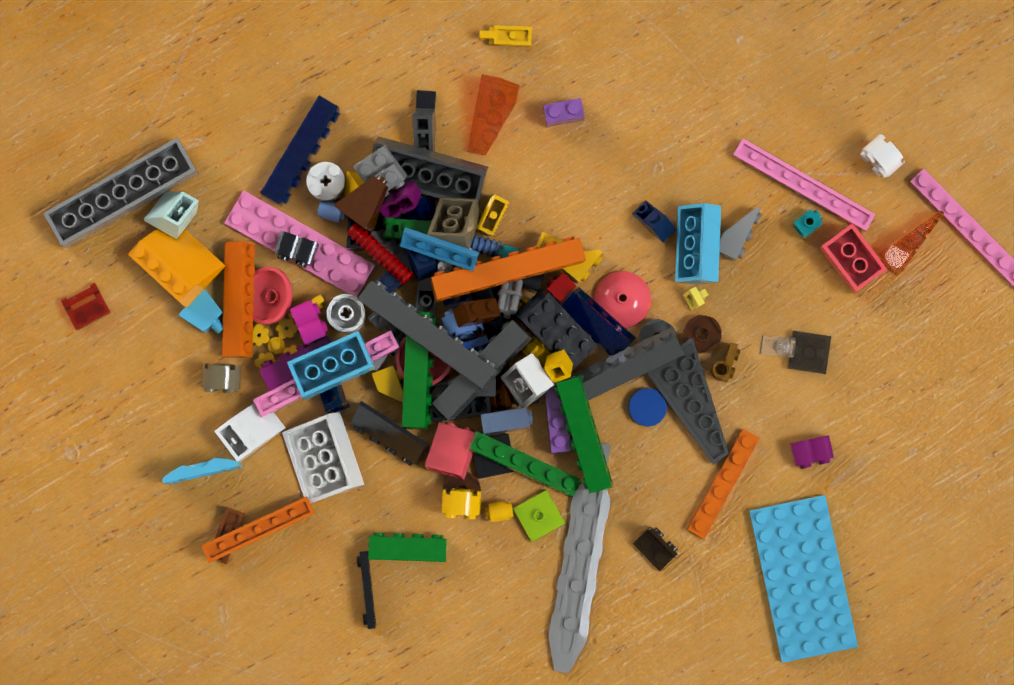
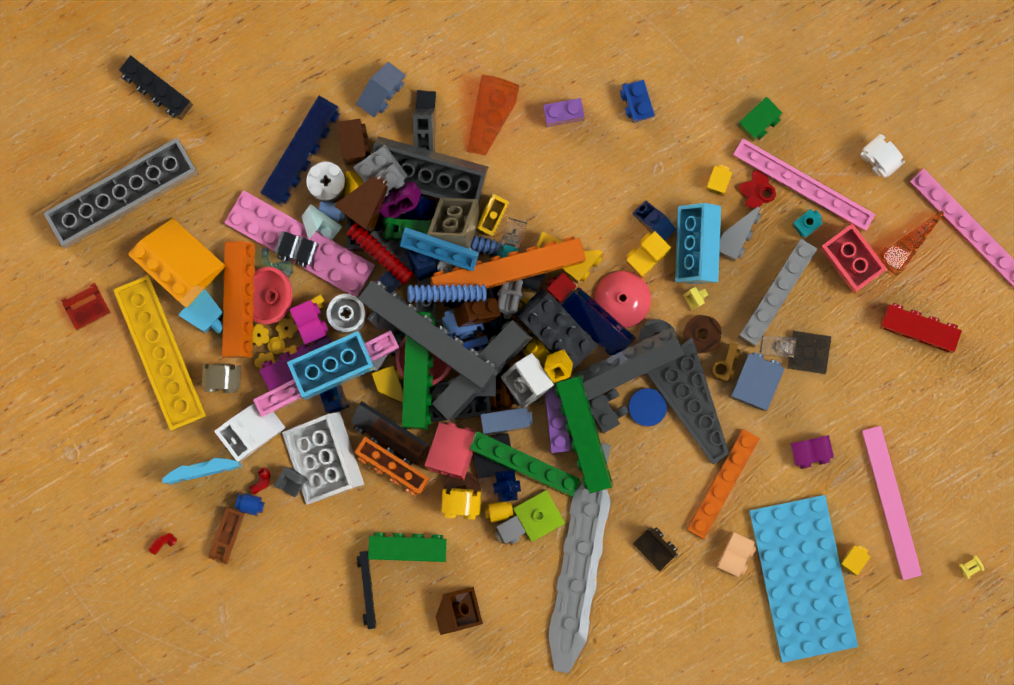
light aqua slope [144,191,199,239] -> none
orange plate [201,496,315,563] -> none
yellow hinge [479,25,532,47] -> none
none -> yellow plate [113,275,207,431]
none -> black brick [119,55,193,120]
none -> red arm [149,533,177,555]
none -> blue brick [235,493,265,516]
none -> red arm [249,467,271,495]
none -> clear light blue plate [261,248,294,277]
none -> dark grey panel [274,466,307,497]
none -> light aqua slope [301,204,342,240]
none -> reddish brown brick [338,119,370,166]
none -> orange brick [354,437,430,496]
none -> sand blue brick [356,62,406,117]
none -> medium blue piece [407,284,486,303]
none -> reddish brown slope [436,587,483,635]
none -> clear blue brick [493,470,521,502]
none -> light grey brick [495,516,526,545]
none -> clear slope [501,218,527,250]
none -> dark grey plate [589,389,629,433]
none -> blue bracket [620,80,655,123]
none -> yellow brick [626,231,671,278]
none -> yellow brick [706,165,733,196]
none -> light nougat brick [717,532,756,577]
none -> sand blue brick [730,352,785,412]
none -> green brick [738,97,782,142]
none -> light grey brick [738,239,817,347]
none -> red plate [739,170,776,209]
none -> yellow brick [840,544,871,576]
none -> bright pink tile [862,426,922,580]
none -> red brick [879,303,962,354]
none -> light yellow bush [959,555,985,580]

